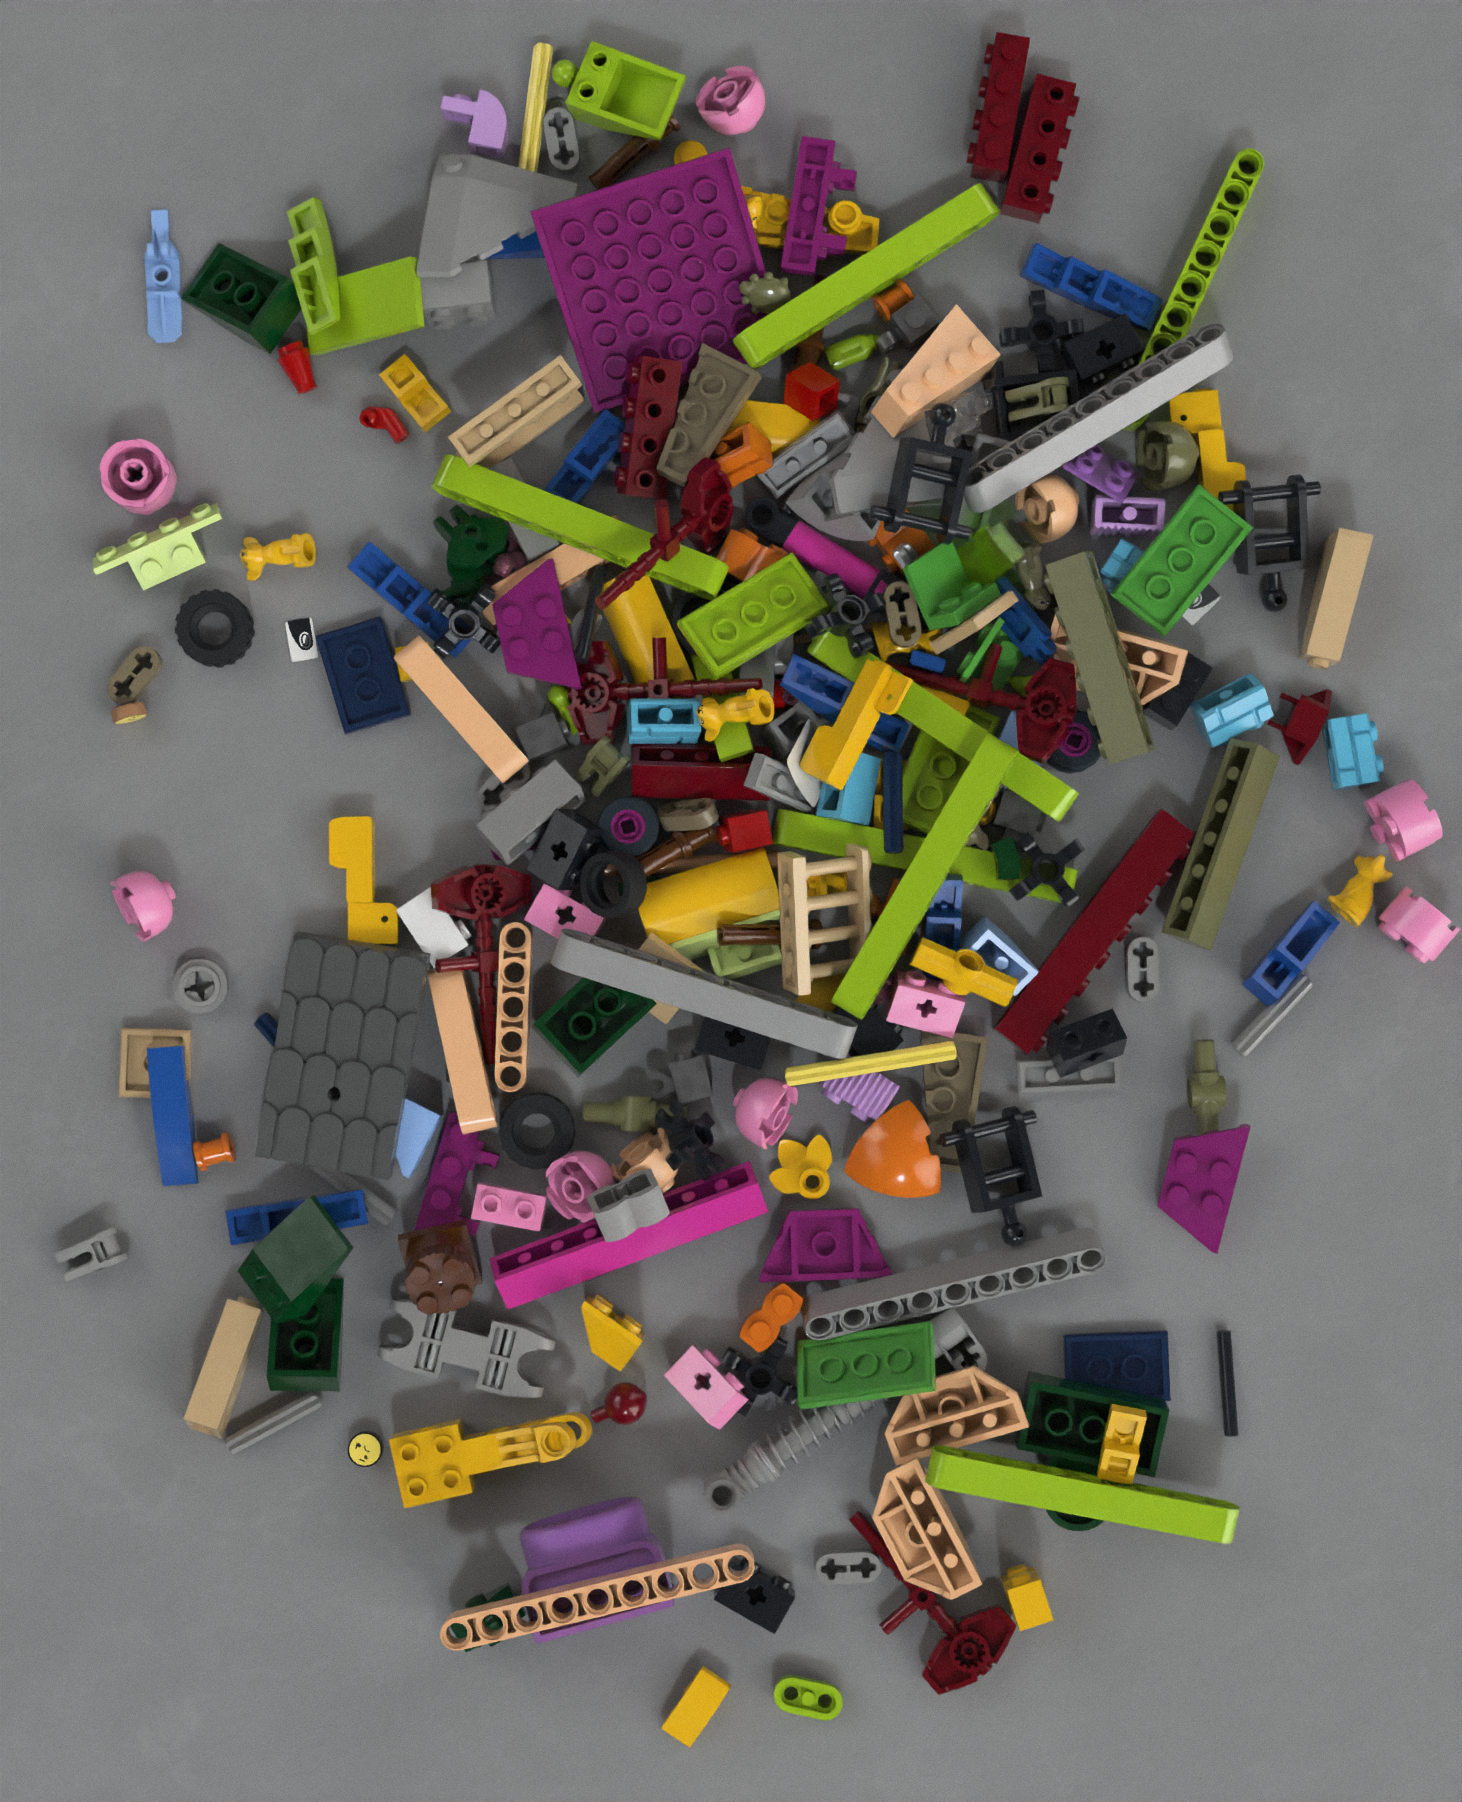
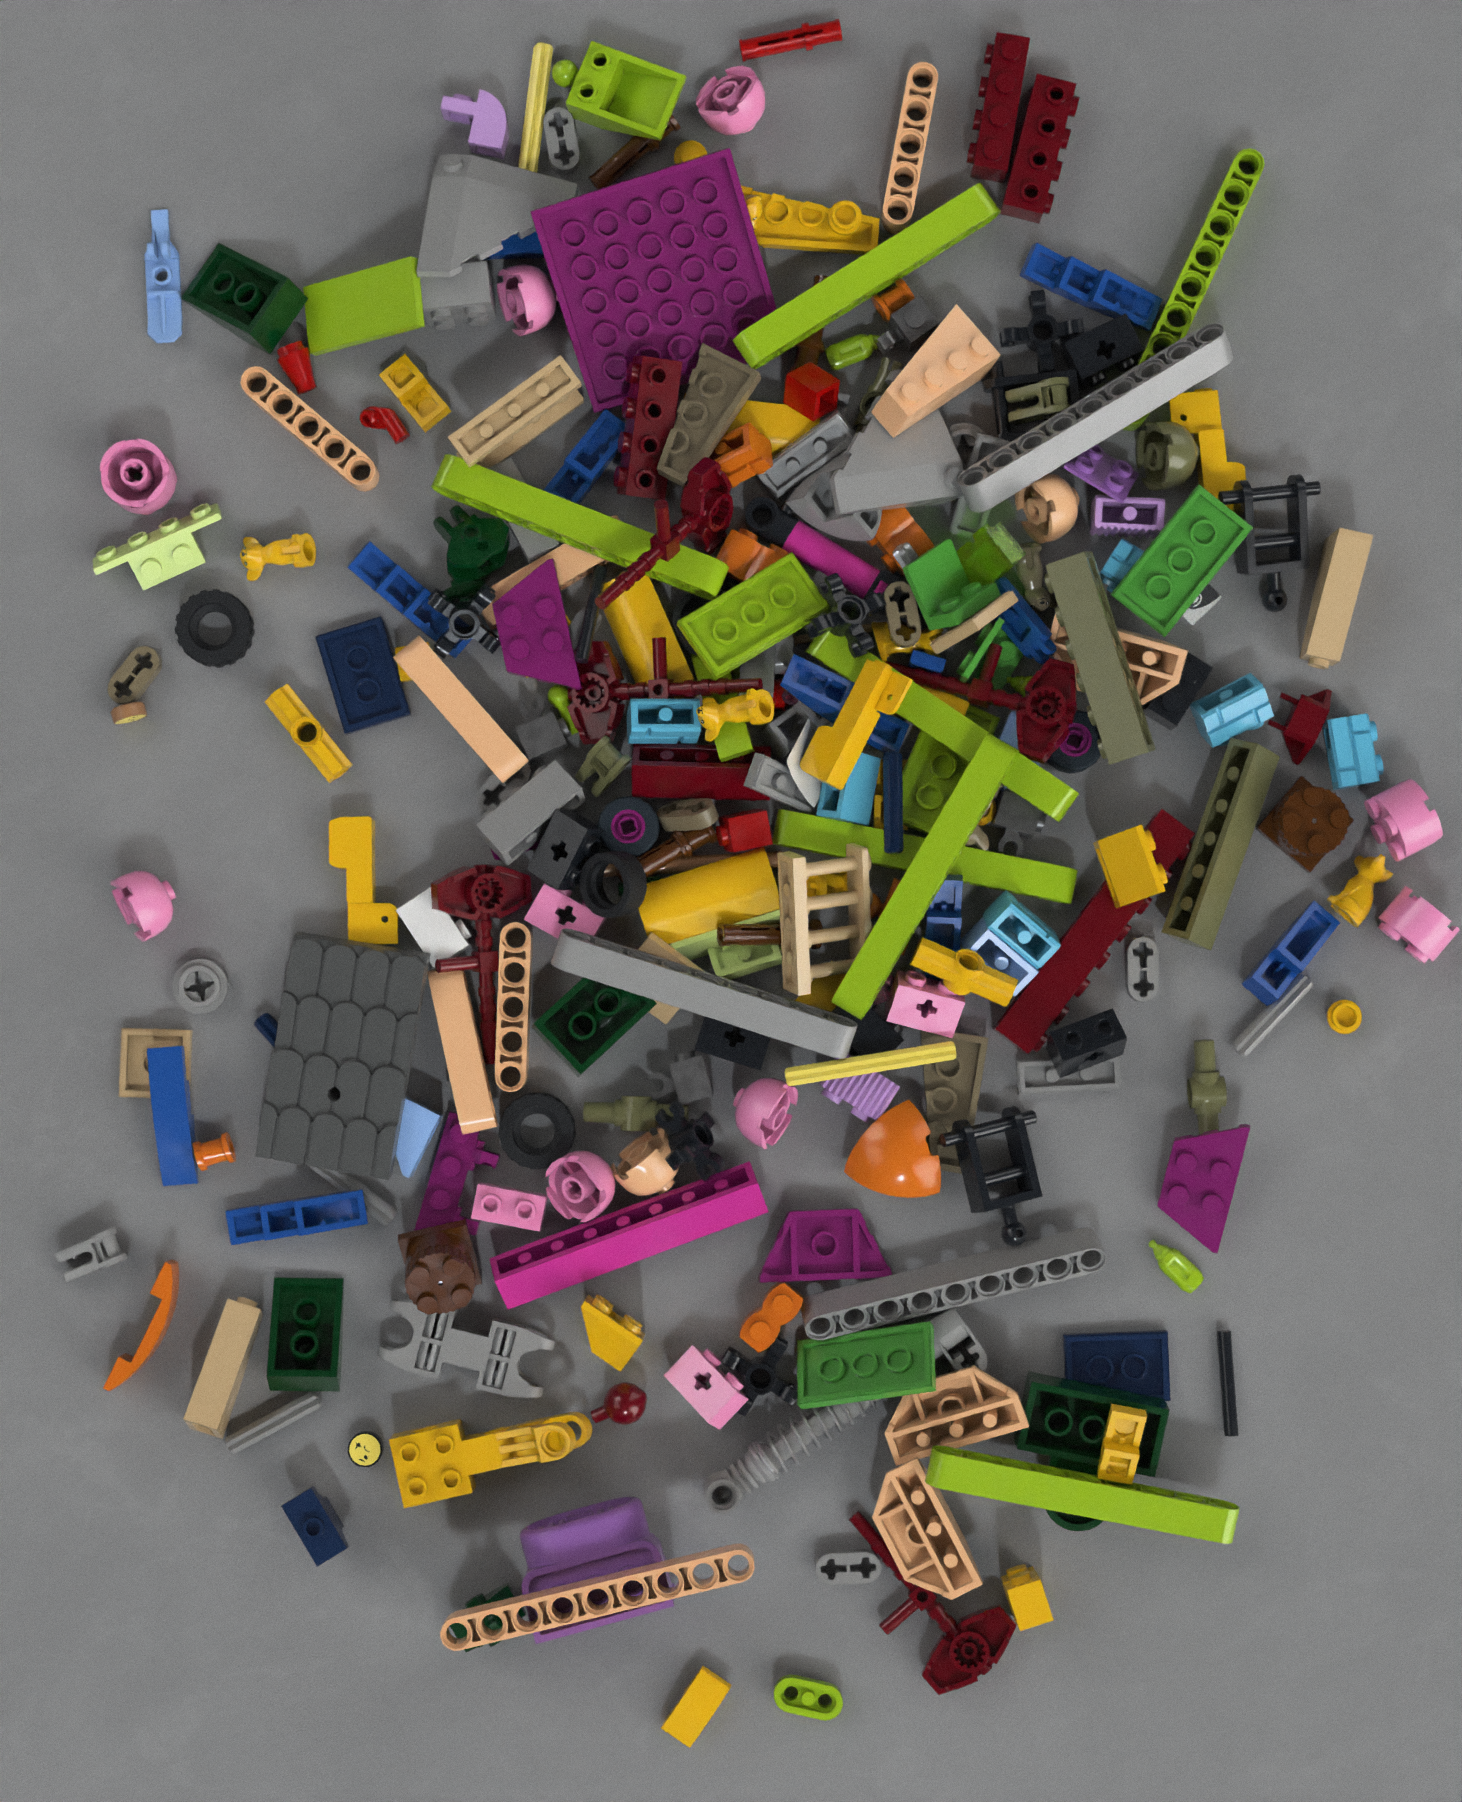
dark green slope [238,1195,354,1324] -> none
sticker [285,618,318,662] -> none
lime slope [287,197,340,334] -> none
clear pink arm [493,550,526,578] -> none
light grey brick [587,1169,670,1242] -> none
black brick [714,1556,795,1634] -> none
olive piece [739,272,791,315] -> none
yellow plate [768,1134,833,1199] -> none
magenta hinge [781,136,857,277] -> none
black piece [869,402,973,545] -> none
clear hinge [924,392,994,443] -> none
dark green piece [990,837,1020,880] -> none
black pin [1009,832,1085,907] -> none
none -> orange slope [103,1259,179,1391]
none -> light nougat beam [240,366,380,492]
none -> yellow piece [265,684,353,783]
none -> dark blue brick [281,1486,349,1567]
none -> bright pink cylinder [497,264,558,337]
none -> red pin [739,19,843,62]
none -> light nougat beam [881,62,938,234]
none -> medium azure brick [983,890,1061,970]
none -> yellow slope [1093,824,1168,908]
none -> lime piece [1148,1240,1204,1294]
none -> reddish brown piece [1256,776,1354,873]
none -> yellow plate [1326,999,1362,1034]

